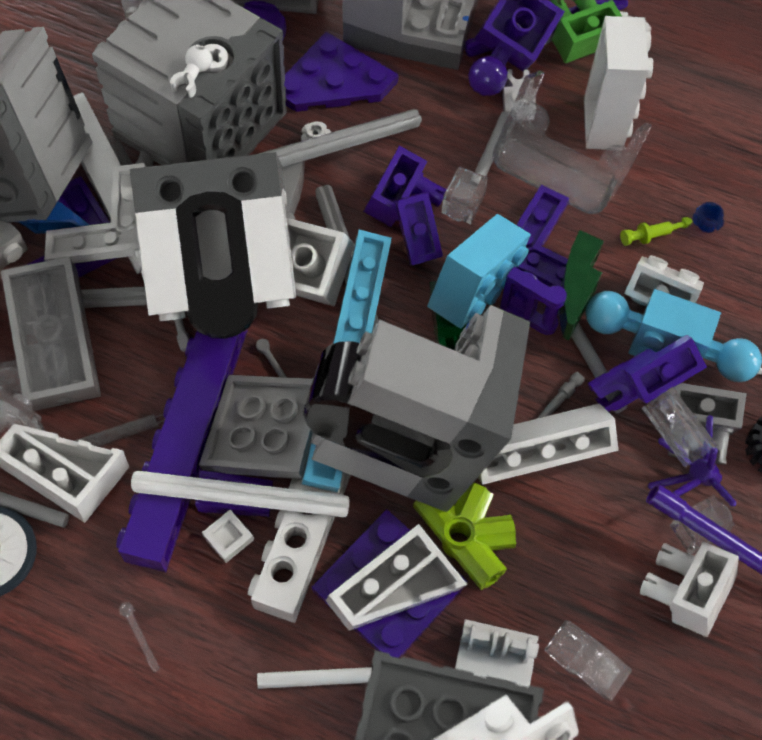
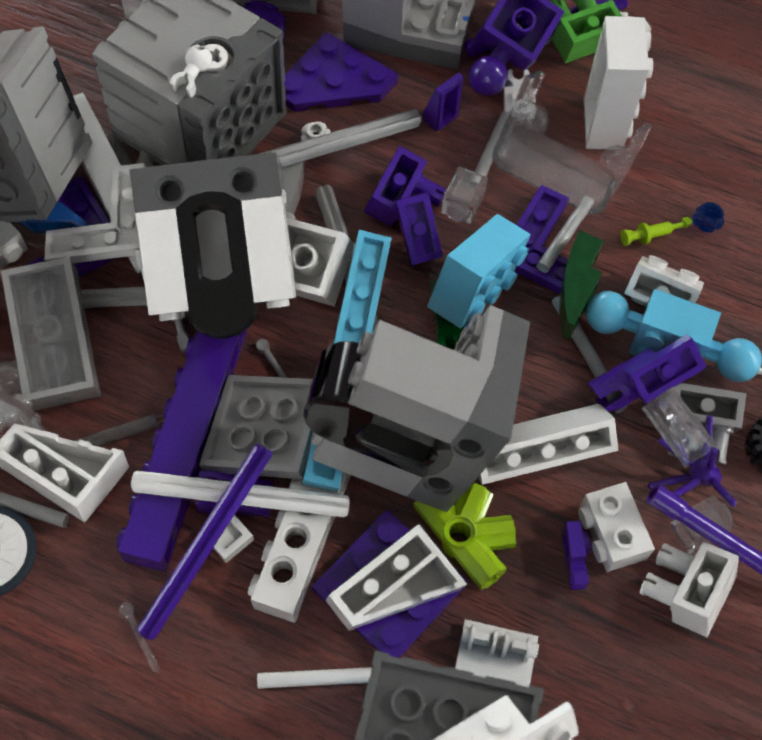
dark purple plate [500,266,567,335] -> none
light grey piece [537,372,584,419] -> none
clear slope [544,620,632,701] -> none
none -> dark purple axle [137,444,272,640]
none -> dark purple slope [422,73,463,132]
none -> light grey bar [537,196,594,273]
none -> dark purple plate [561,521,590,590]
none -> white brick [578,482,655,572]

